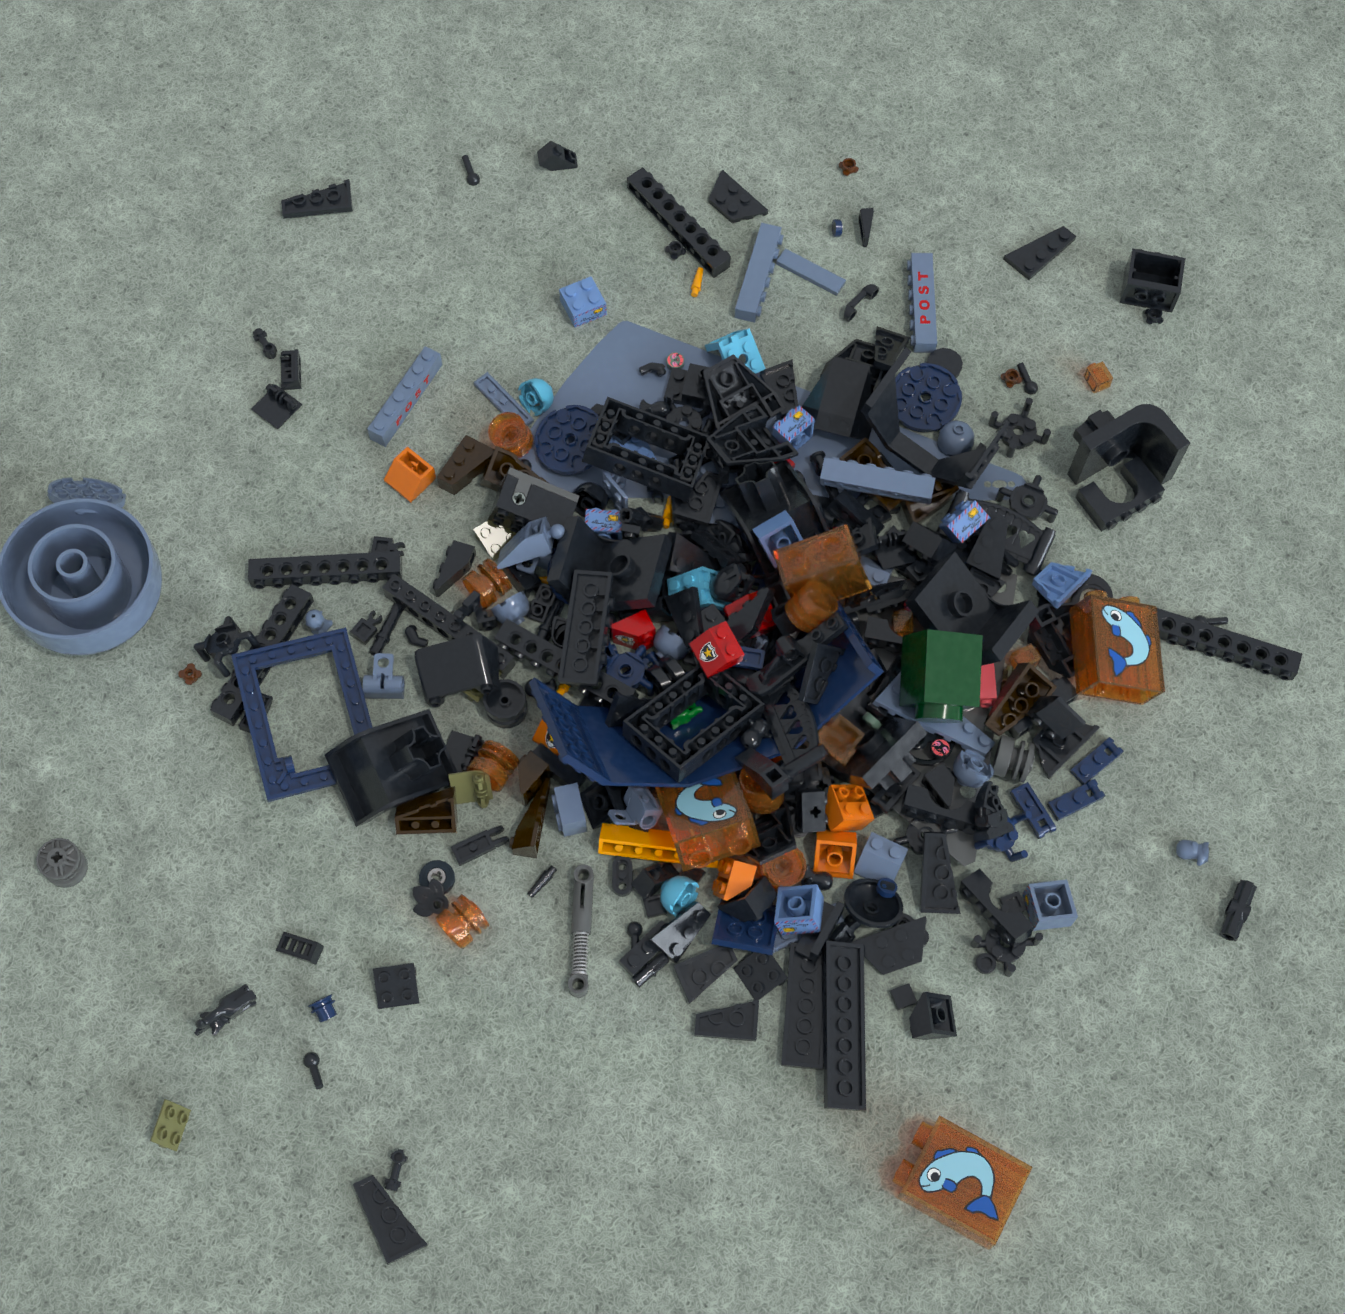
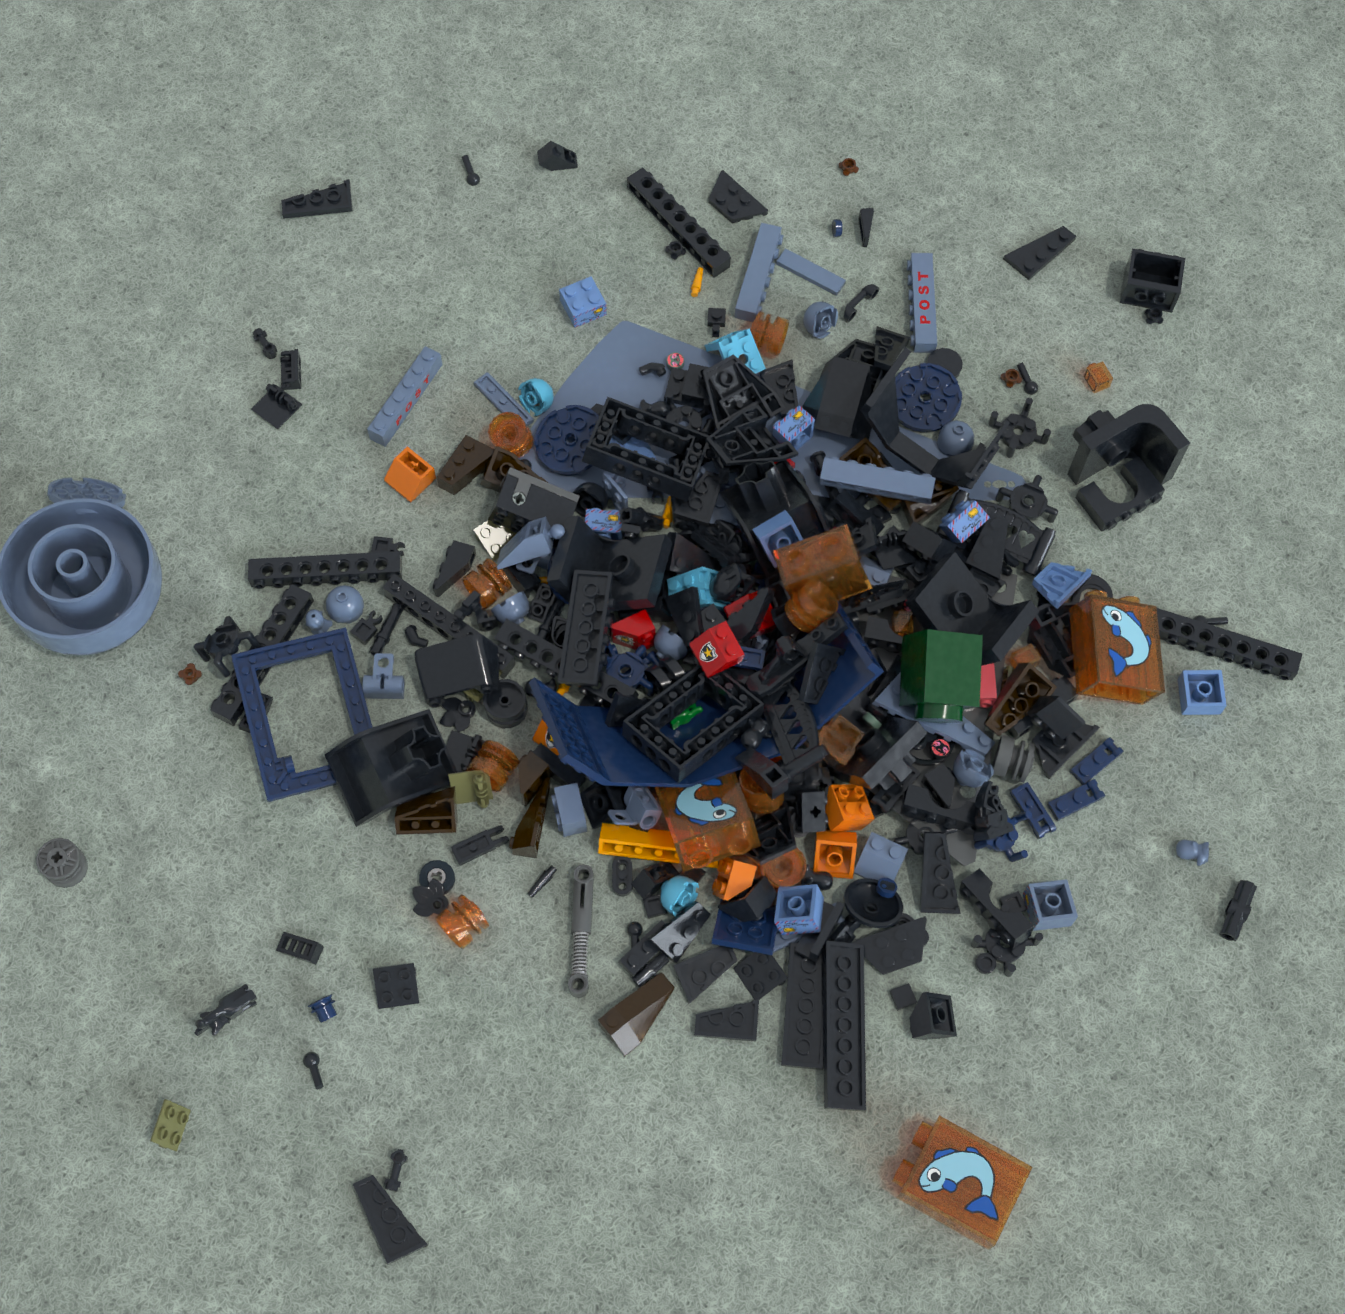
none -> sand blue cylinder [326,585,364,624]
none -> black plate [440,697,476,732]
none -> dark brown wedge [598,972,675,1056]
none -> black plate [707,308,726,337]
none -> clear orange wheel [750,311,789,356]
none -> sand blue cylinder [803,301,838,339]
none -> medium blue brick [1177,670,1226,715]

